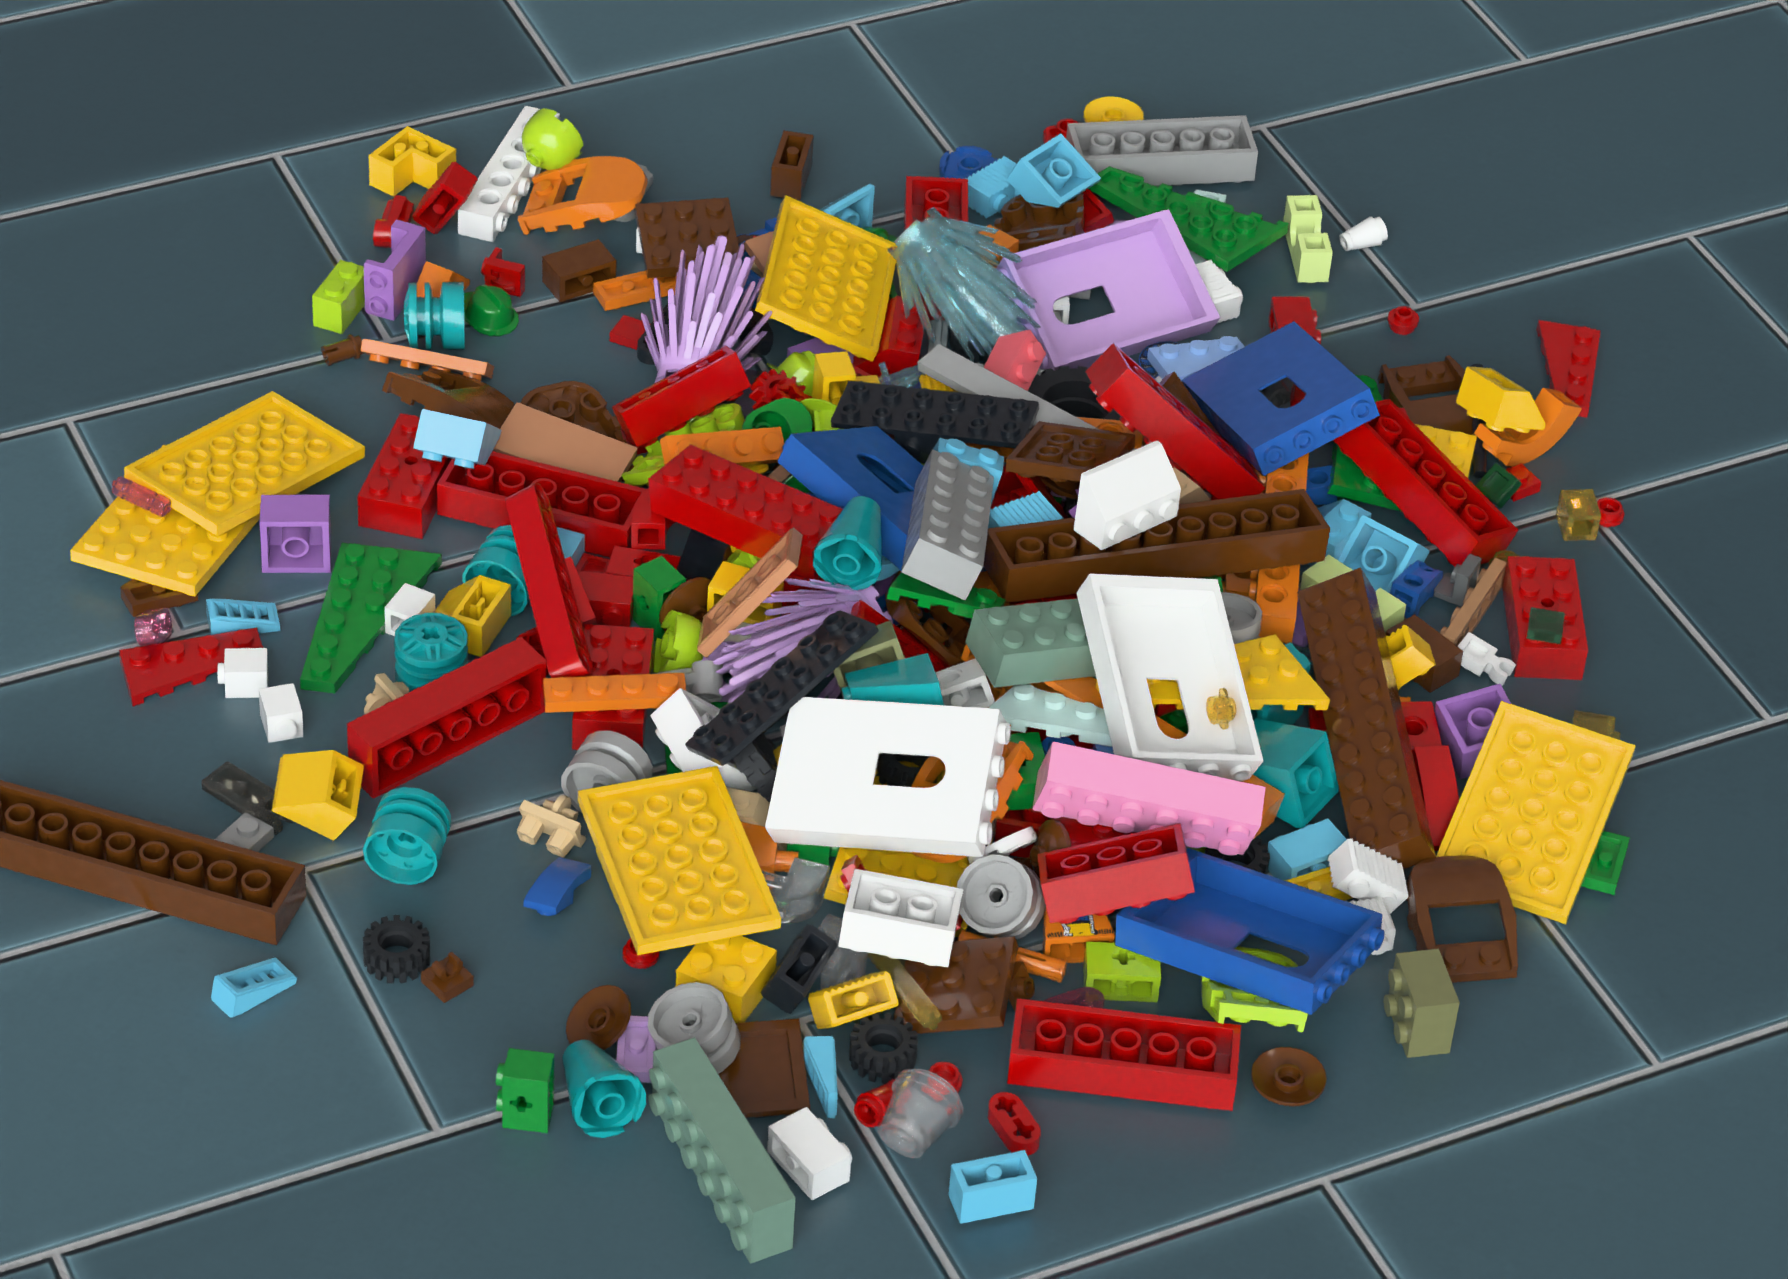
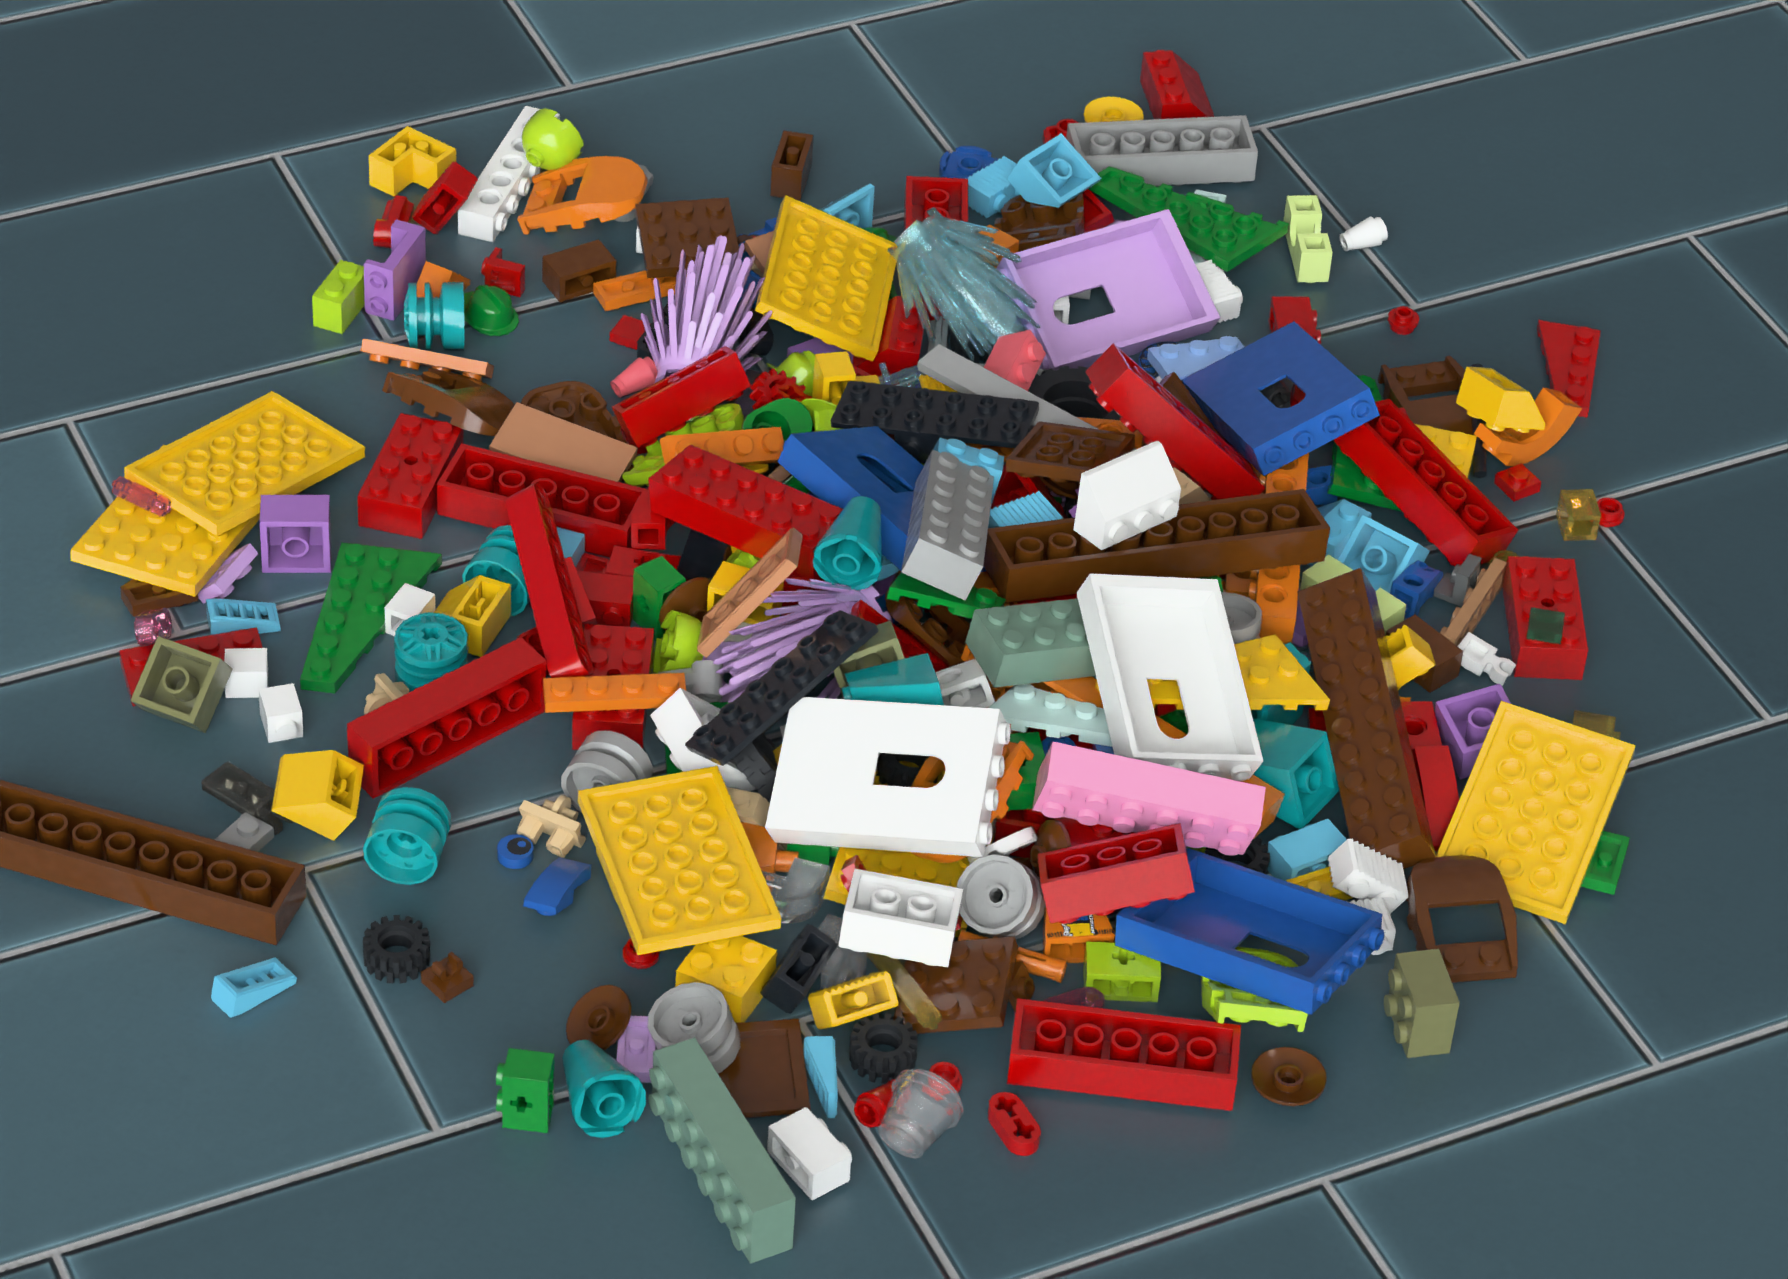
reddish brown pin [321,334,364,366] -> none
slope [413,409,501,469] -> none
medium azure brick [948,1150,1037,1224] -> none
clear yellow plate [1206,688,1236,730] -> none
dark green tile [1476,463,1522,509] -> none
none -> olive brick [130,636,233,733]
none -> lavender plate [198,543,258,604]
none -> blue tile [497,834,533,869]
none -> coral cone [610,357,658,398]
none -> red slope [1140,50,1215,119]

